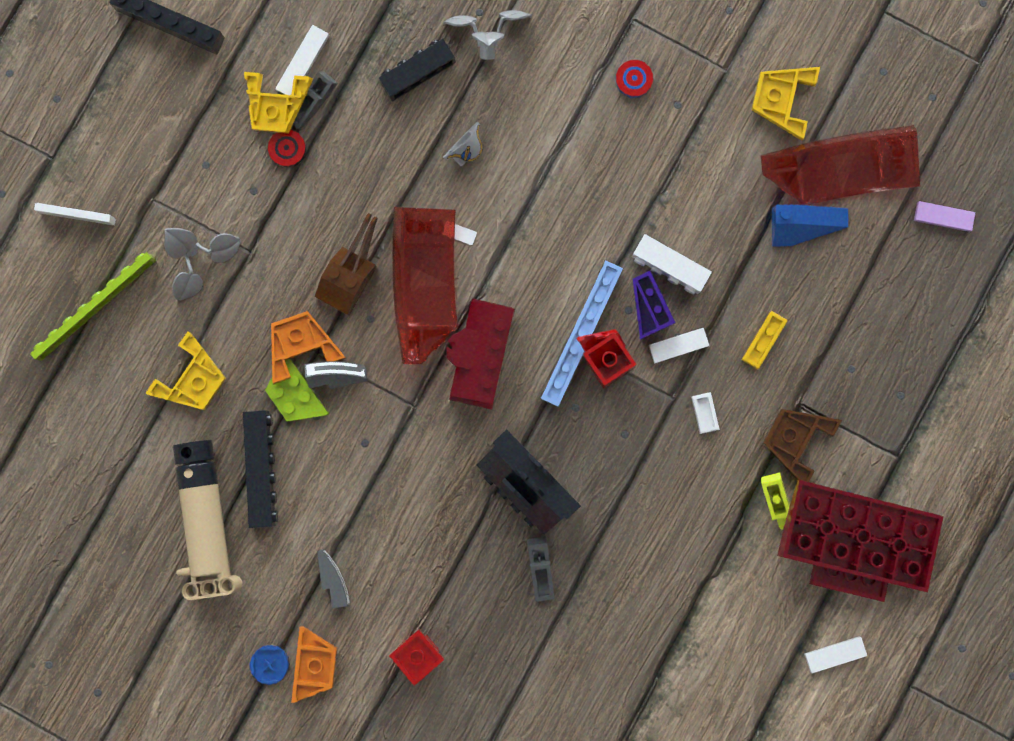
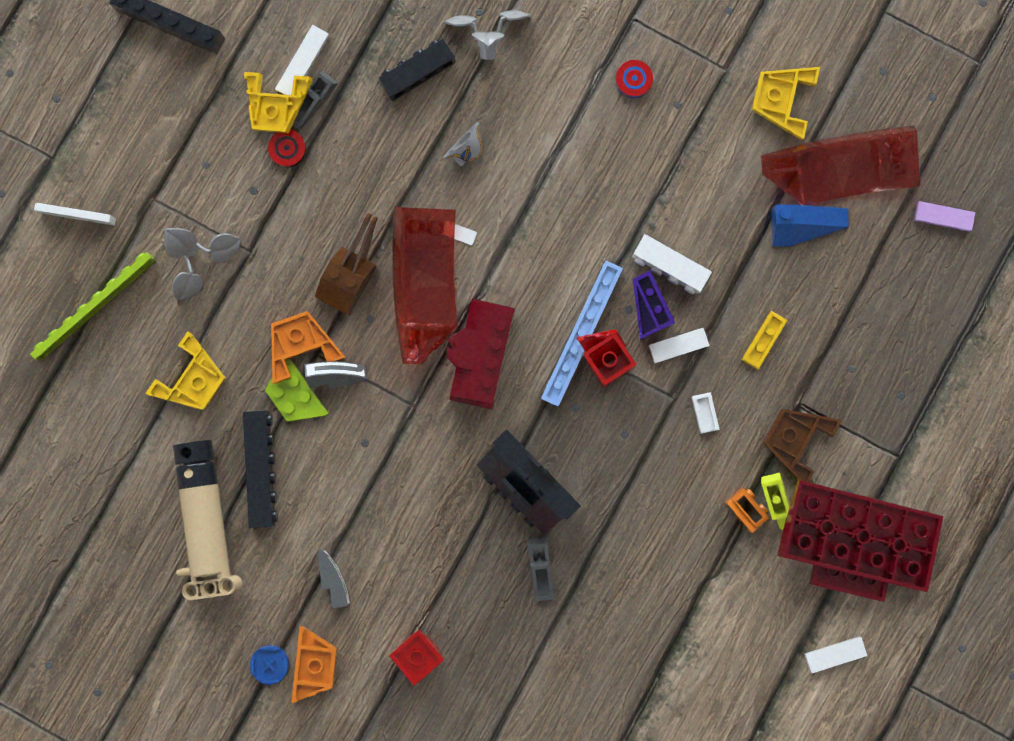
none -> orange window [724,488,769,533]

